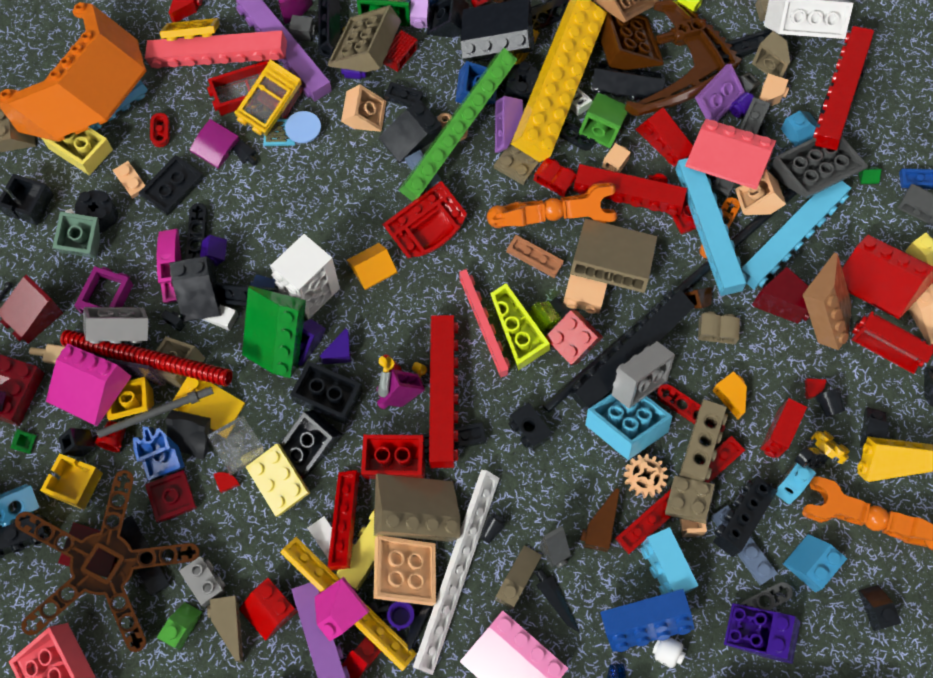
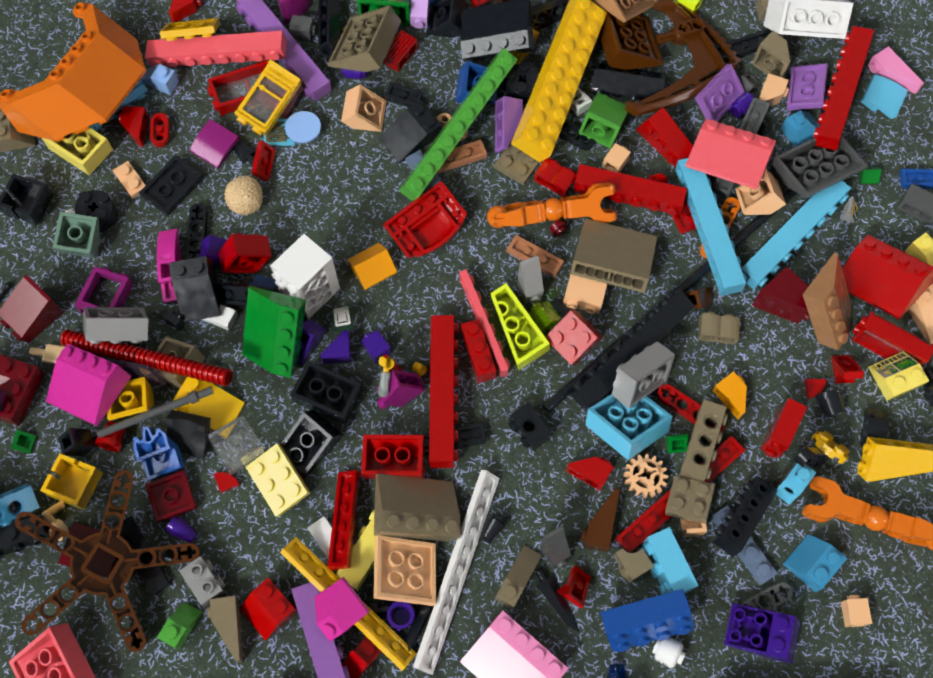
black slope [858,585,901,631] -> none
none -> tan plate [42,501,69,541]
none -> red slope [119,106,149,147]
none -> light blue slope [141,64,179,95]
none -> dark purple cone [166,516,198,543]
none -> red brick [218,233,272,274]
none -> tan hair [224,175,263,215]
none -> red plate [251,141,276,182]
none -> slope [331,306,354,332]
none -> dark purple brick [361,330,391,364]
none -> nougat plate [437,139,487,174]
none -> red brick [461,319,497,383]
none -> light grey slope [517,256,544,304]
none -> dark red plate [549,219,567,236]
none -> red slope [557,565,591,609]
none -> red slope [566,456,614,491]
none -> dark tan brick [613,548,654,584]
none -> green slope [665,434,688,454]
none -> medium lavender tile [787,63,828,111]
none -> red slope [831,355,864,383]
none -> light grey slope [841,196,858,223]
none -> light nougat brick [841,595,872,627]
none -> medium azure slope [861,74,908,119]
none -> bright pink slope [867,46,924,94]
none -> light yellow slope [868,351,929,401]

